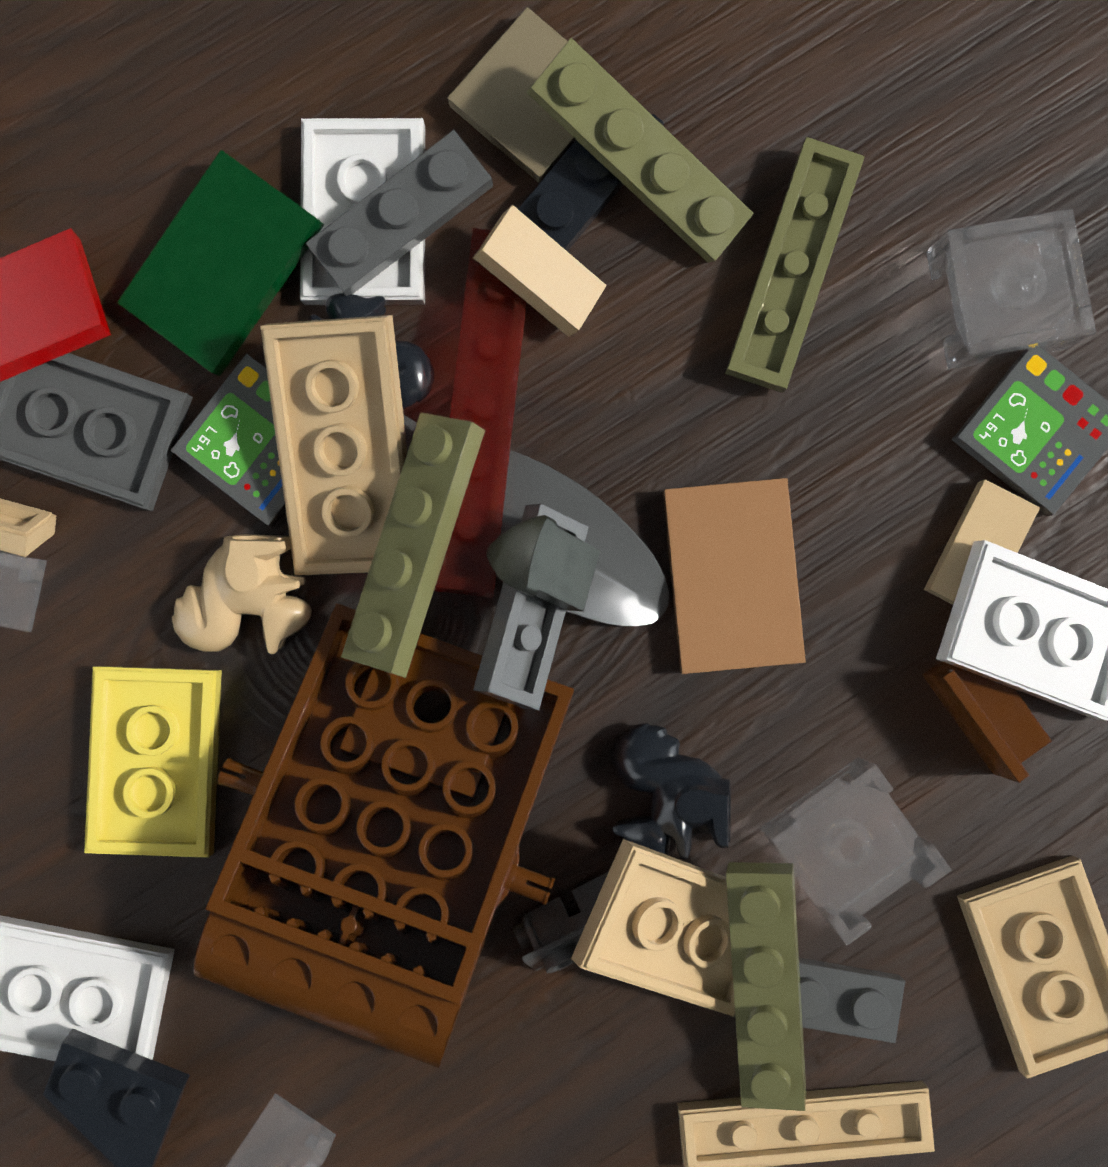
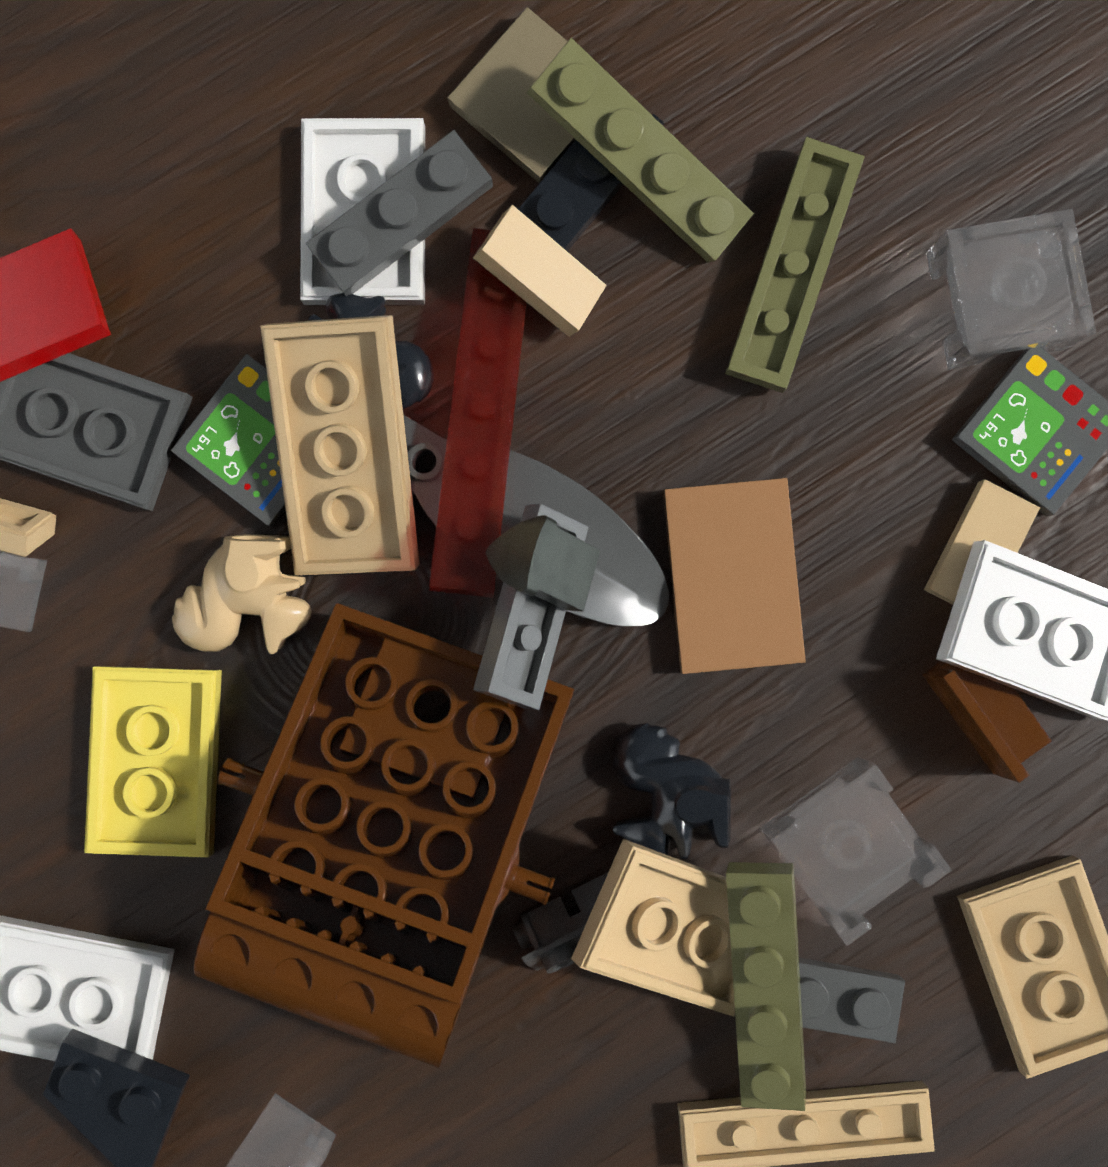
dark green tile [117,150,324,376] -> none
olive plate [341,412,485,678] -> none

